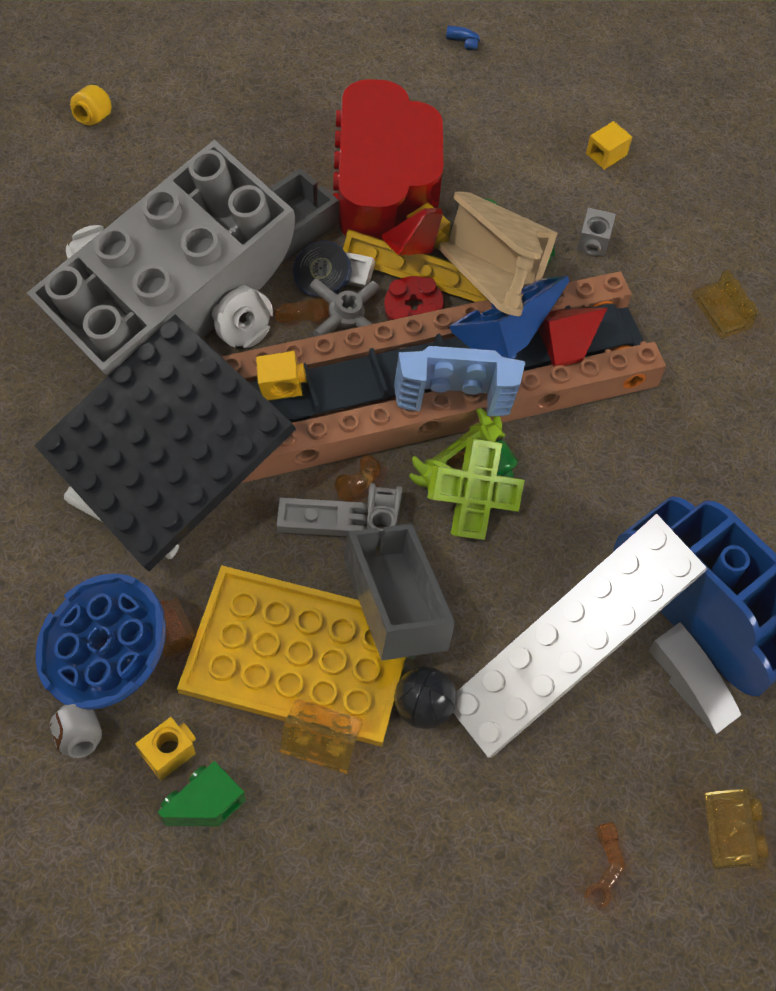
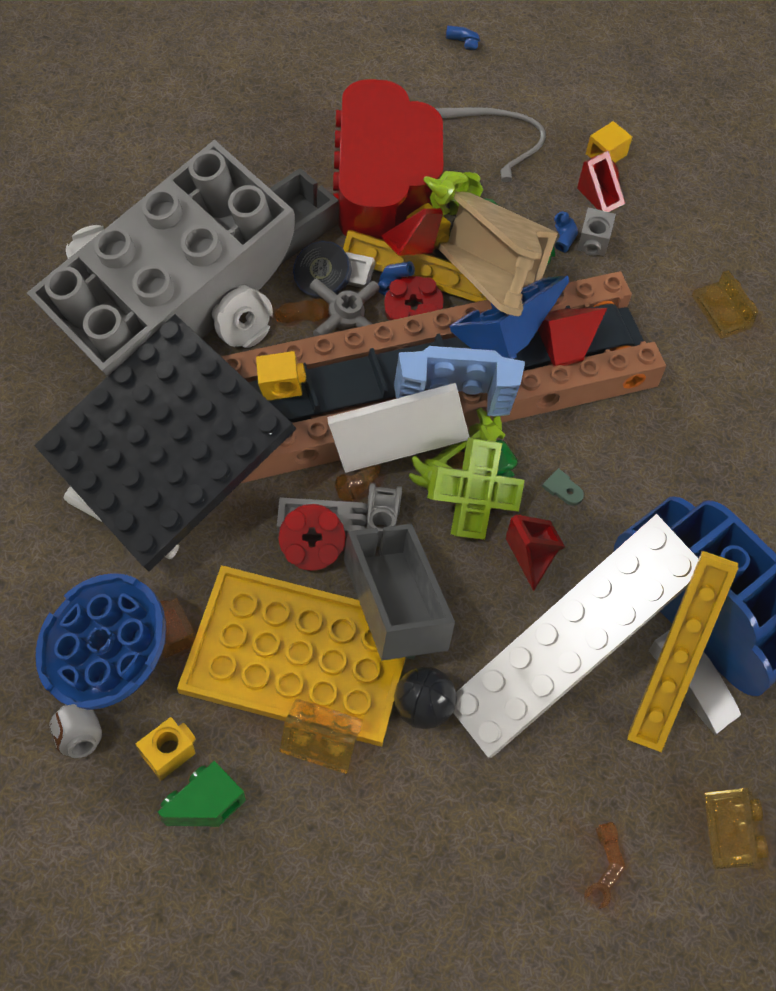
yellow head [70,85,112,127] -> none
none -> red plate [279,504,346,571]
none -> white tile [327,383,470,473]
none -> blue arm [378,261,415,295]
none -> lime piece [423,171,483,215]
none -> light grey piece [435,107,546,182]
none -> red slope [506,514,565,591]
none -> sand green piece [542,468,584,506]
none -> blue arm [554,211,578,253]
none -> red slope [577,151,625,212]
none -> yellow plate [627,551,738,752]

